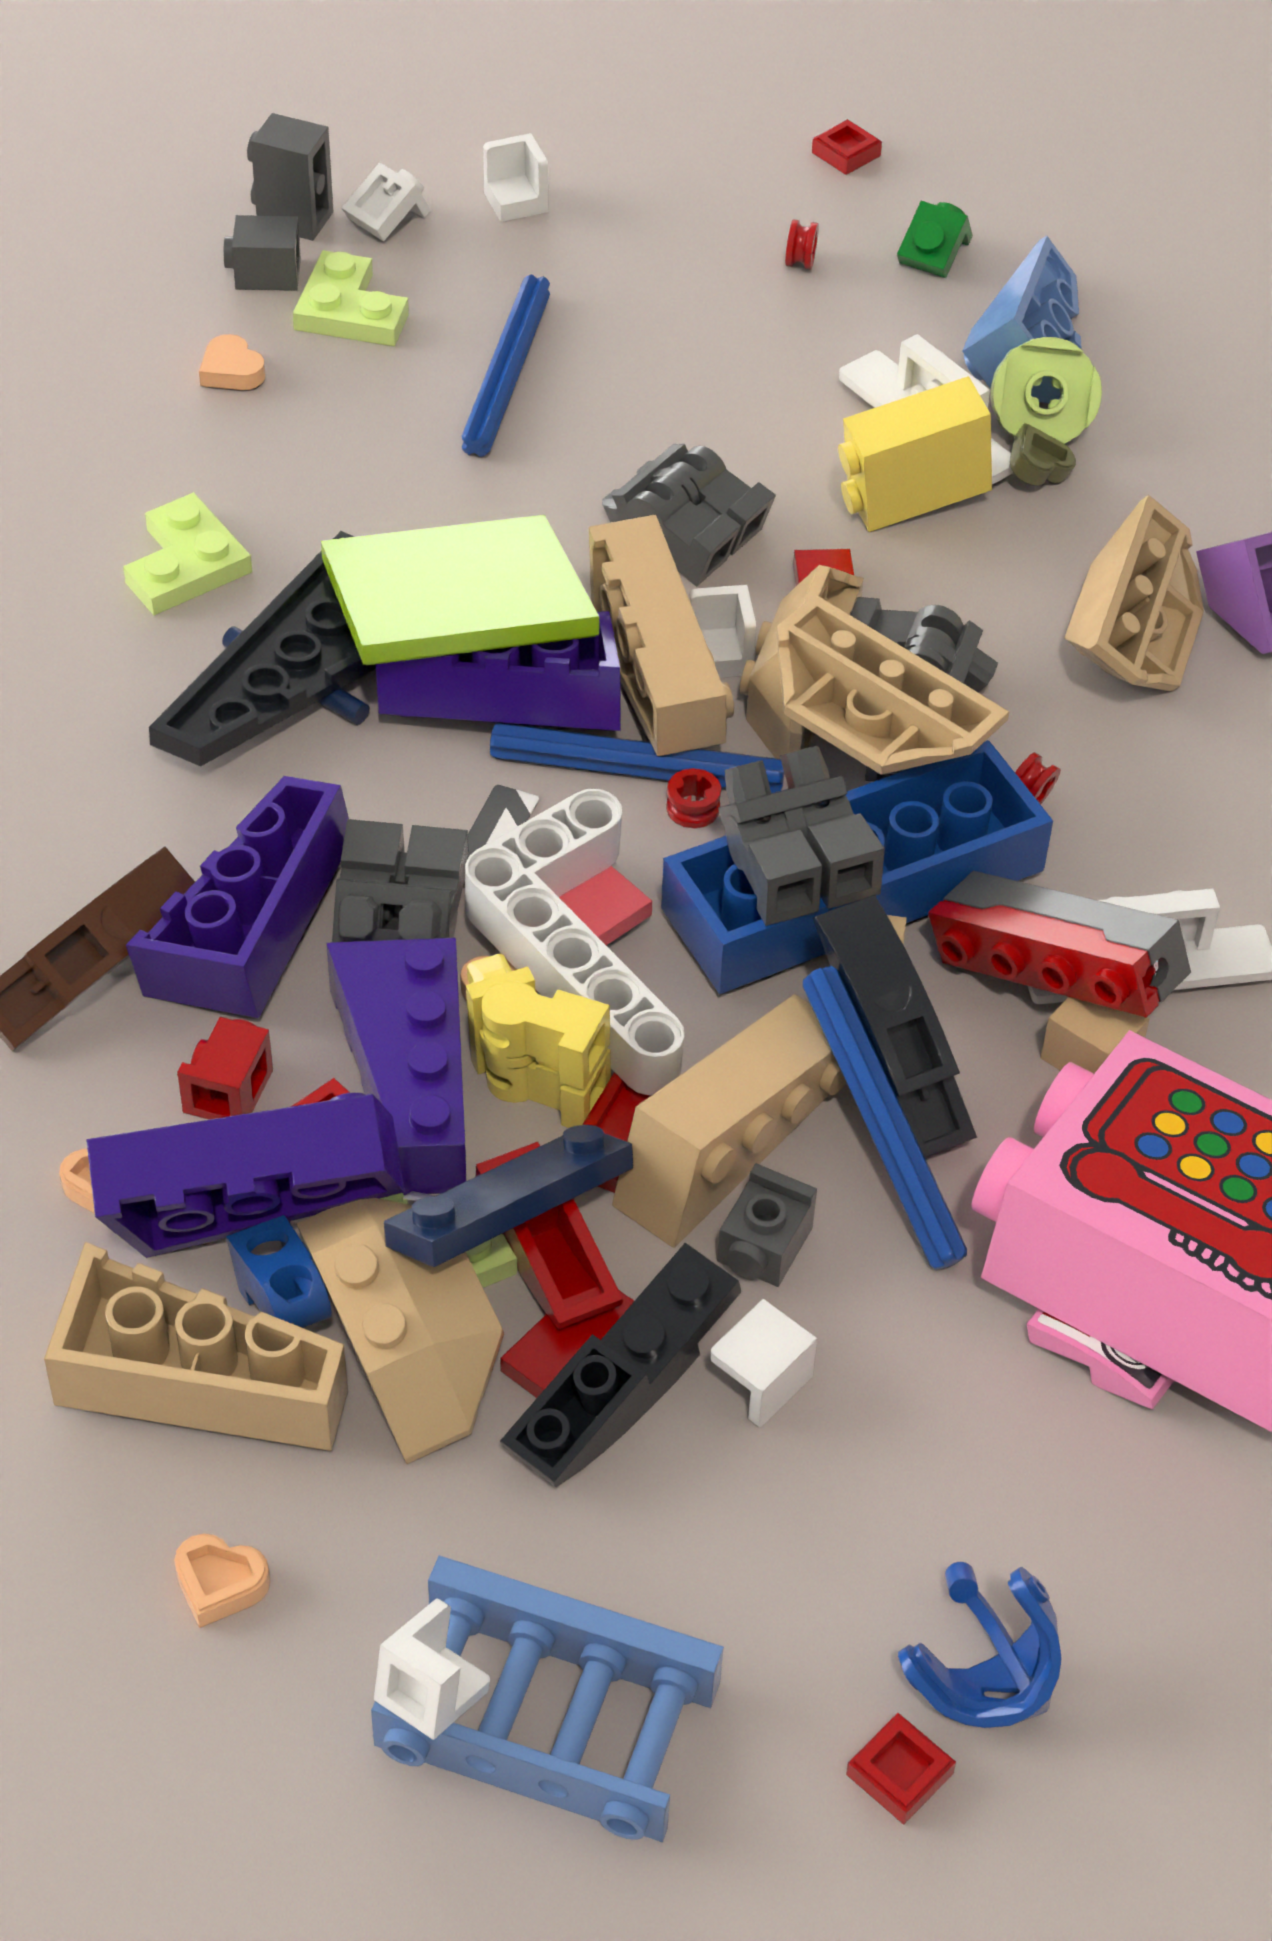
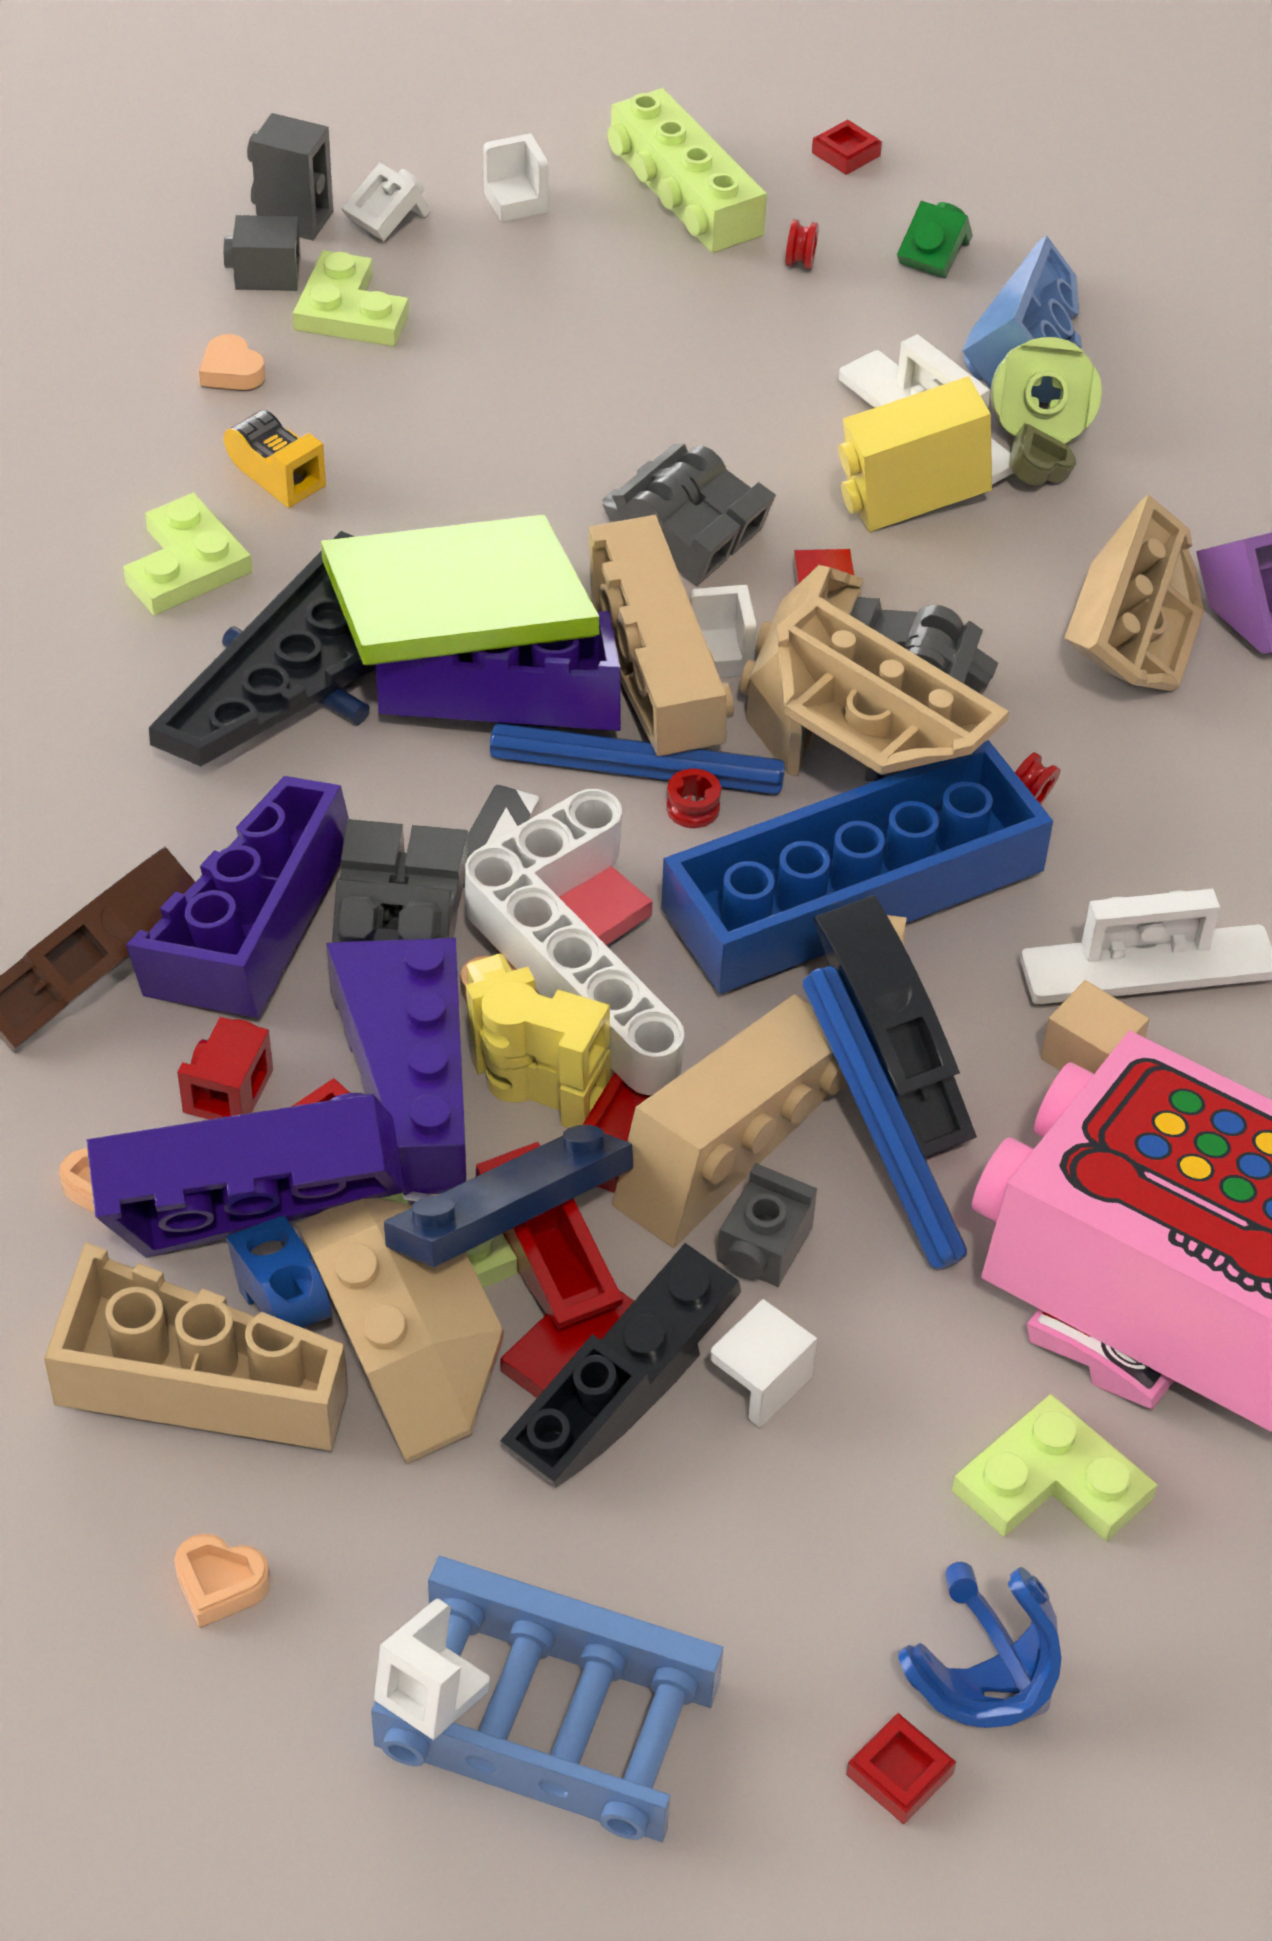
blue axle [461,274,550,457] -> none
dark grey hips [718,746,885,926] -> none
red piece [928,870,1191,1018] -> none
none -> yellow leg [223,410,326,508]
none -> yellowish green brick [607,88,767,253]
none -> yellowish green plate [951,1394,1158,1541]

